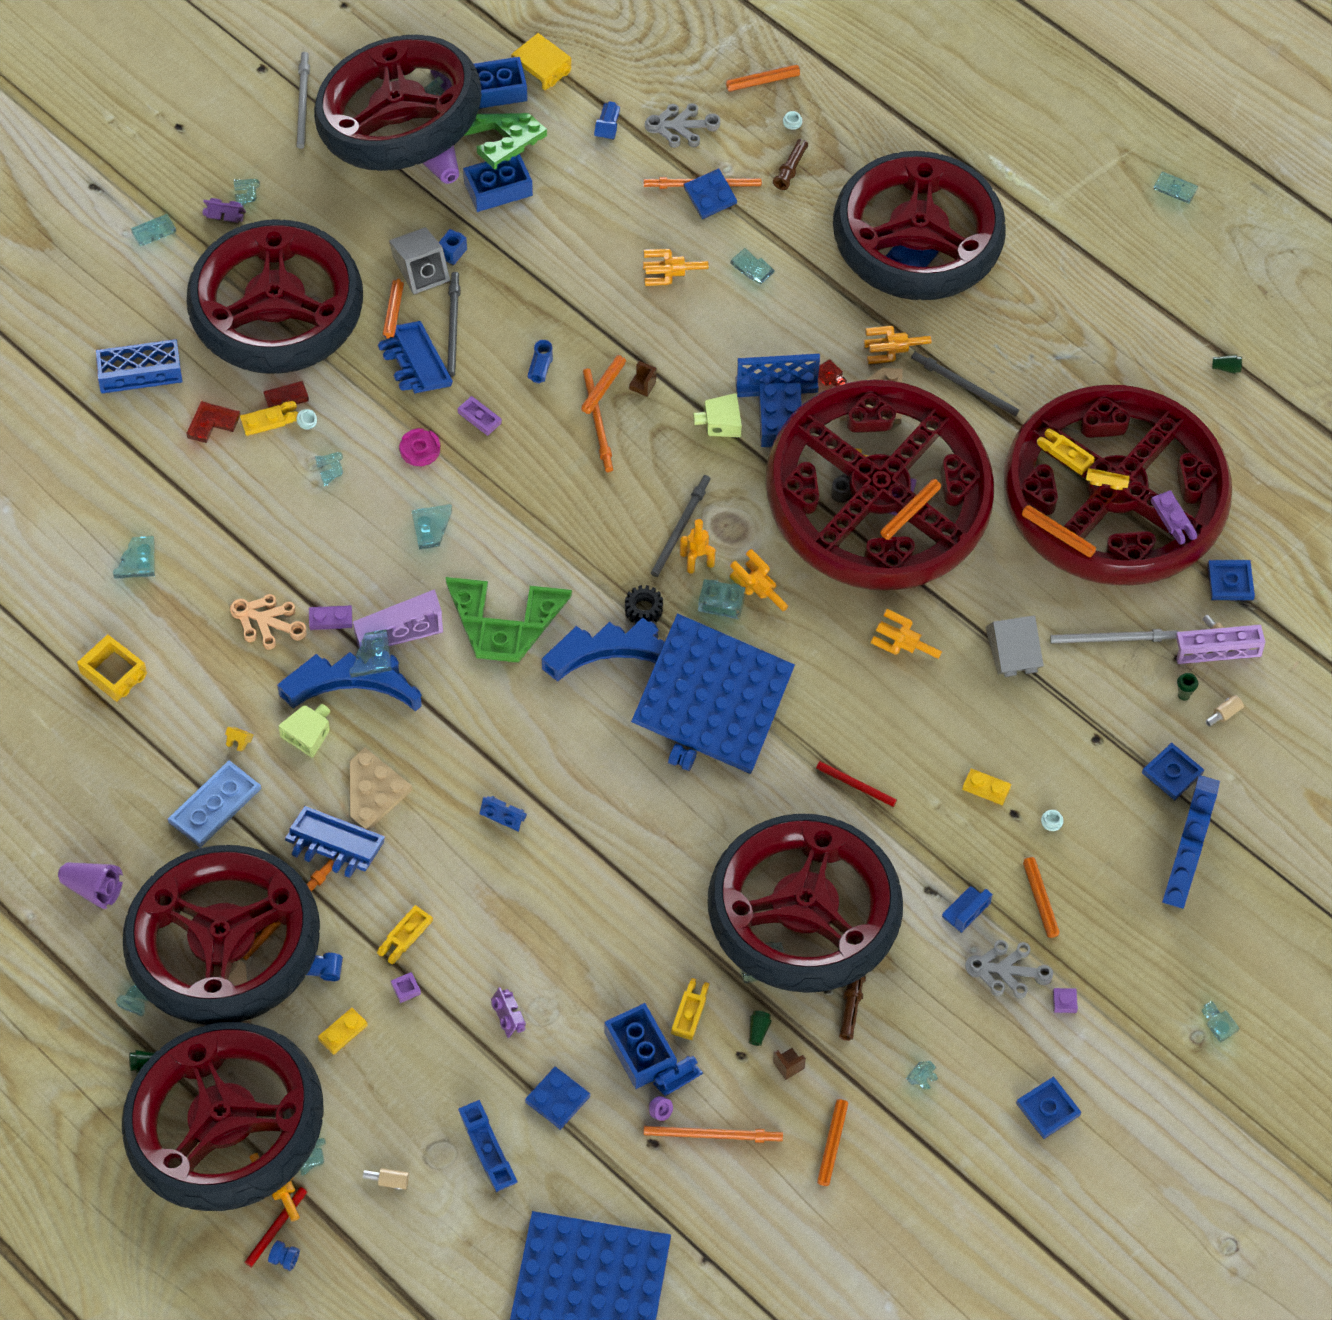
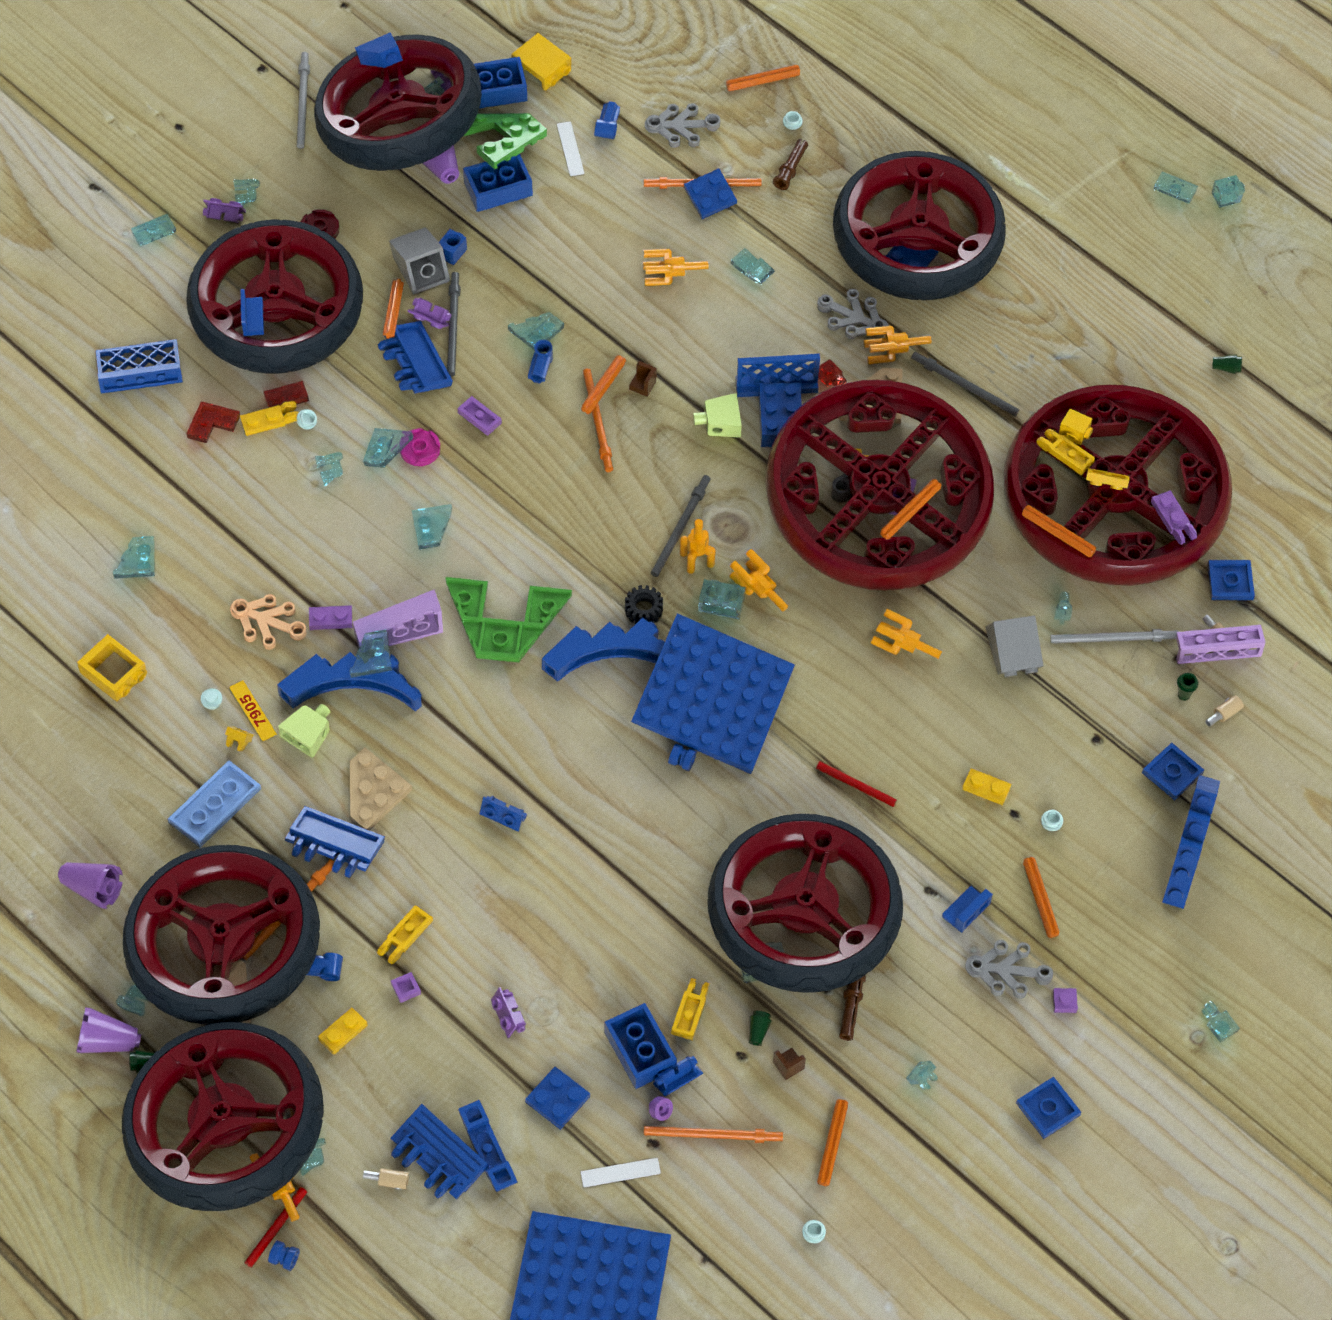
none -> medium lavender cone [76,1007,141,1053]
none -> light aqua plate [201,688,223,710]
none -> yellow sticker [229,680,277,742]
none -> blue panel [240,289,264,336]
none -> dark red tile [300,209,340,239]
none -> blue slope [355,32,403,68]
none -> clear light blue wing [363,428,414,468]
none -> blue hinge [391,1104,489,1199]
none -> medium lavender hinge [407,297,451,329]
none -> clear light blue wing [508,312,564,350]
none -> white sticker [557,122,584,176]
none -> white sticker [581,1158,661,1188]
none -> light aqua plate [802,1220,826,1244]
none -> light grey plant [817,289,889,339]
none -> clear light blue piece [1054,591,1072,625]
none -> yellow brick [1059,409,1093,445]
none -> clear light blue brick [1212,175,1245,208]

